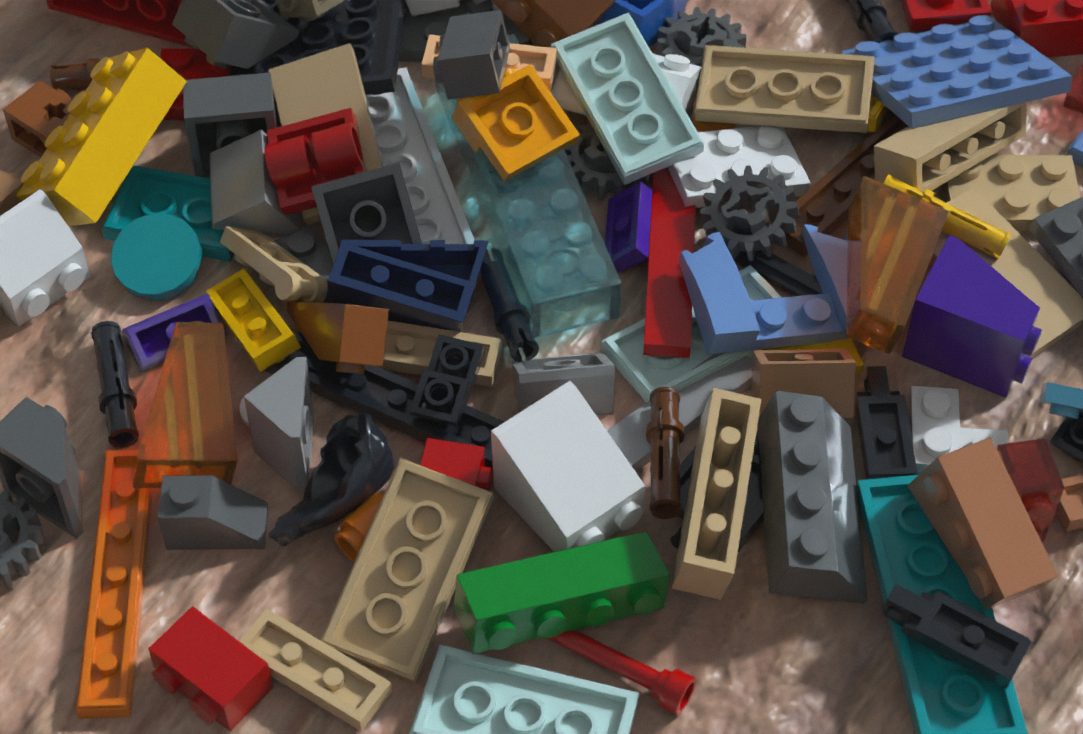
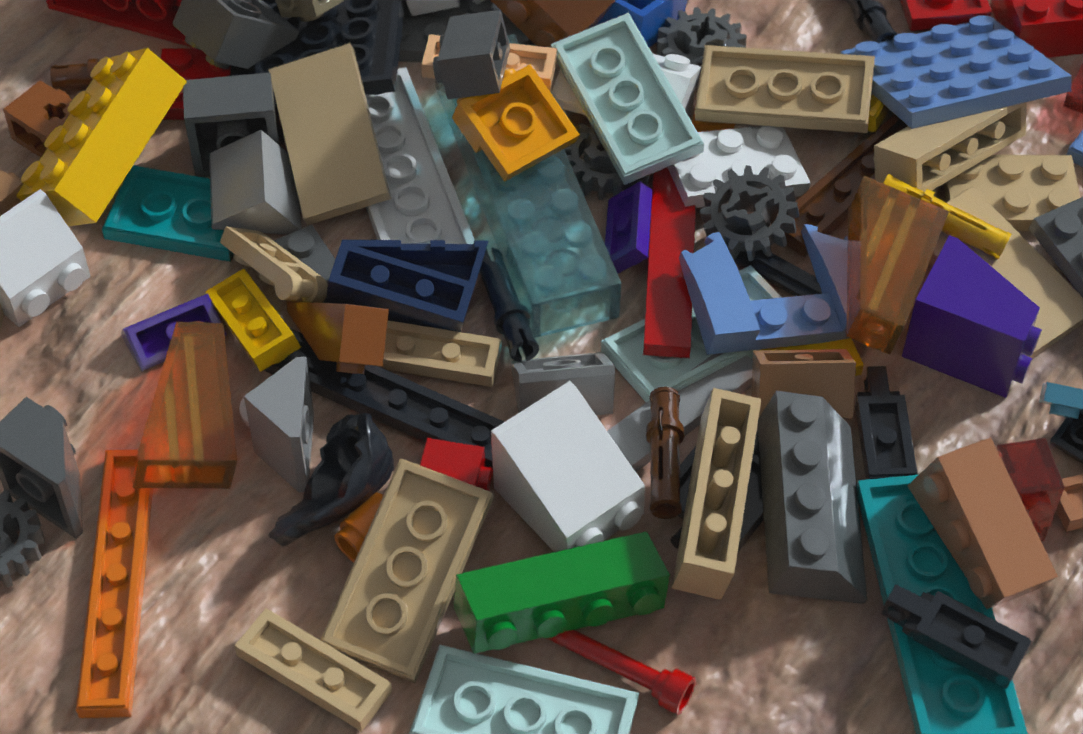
black pin [91,321,139,448] -> none
teal tile [111,213,203,301] -> none
red brick [148,606,273,732] -> none
dark grey slope [158,476,268,550] -> none
red plate [264,108,366,215] -> none
dark grey slope [311,163,422,264] -> none
black slope [410,334,485,426] -> none
white plate [908,386,1010,474] -> none

